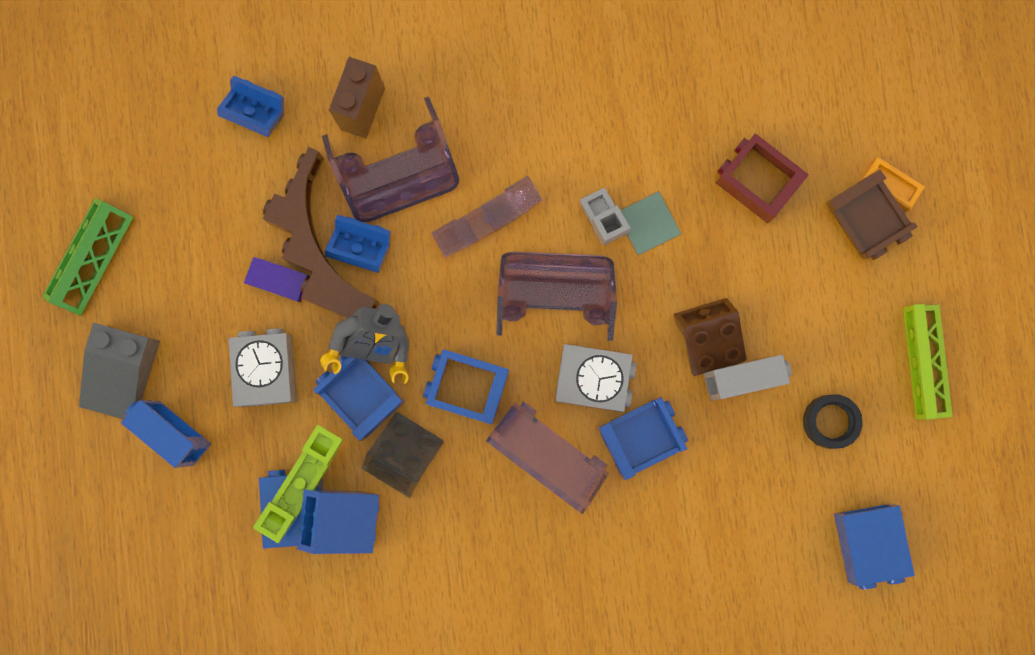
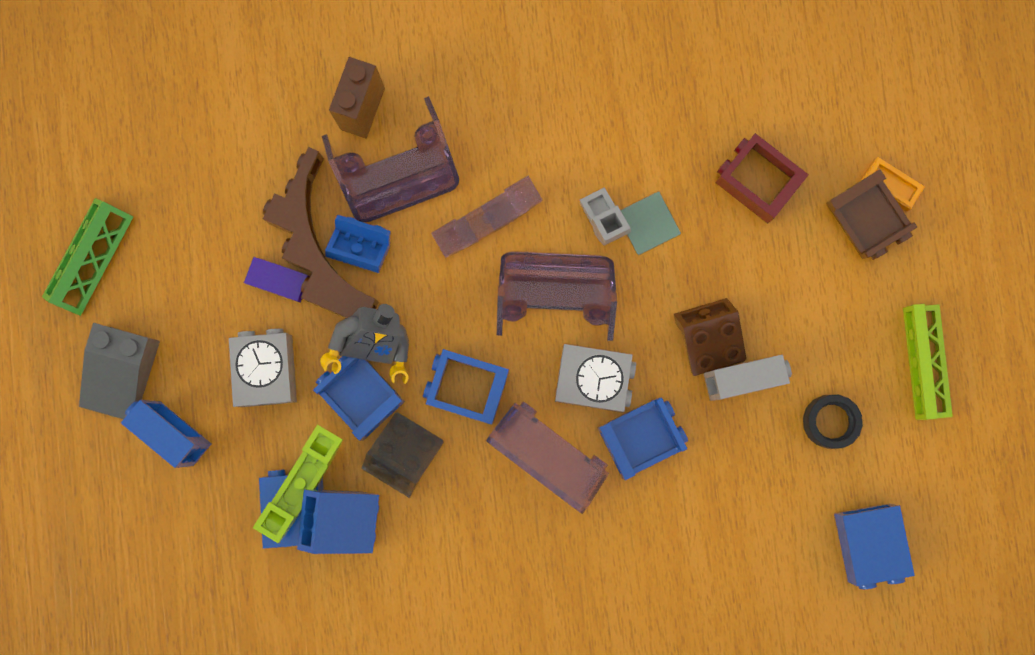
blue bracket [217,76,284,137] -> none

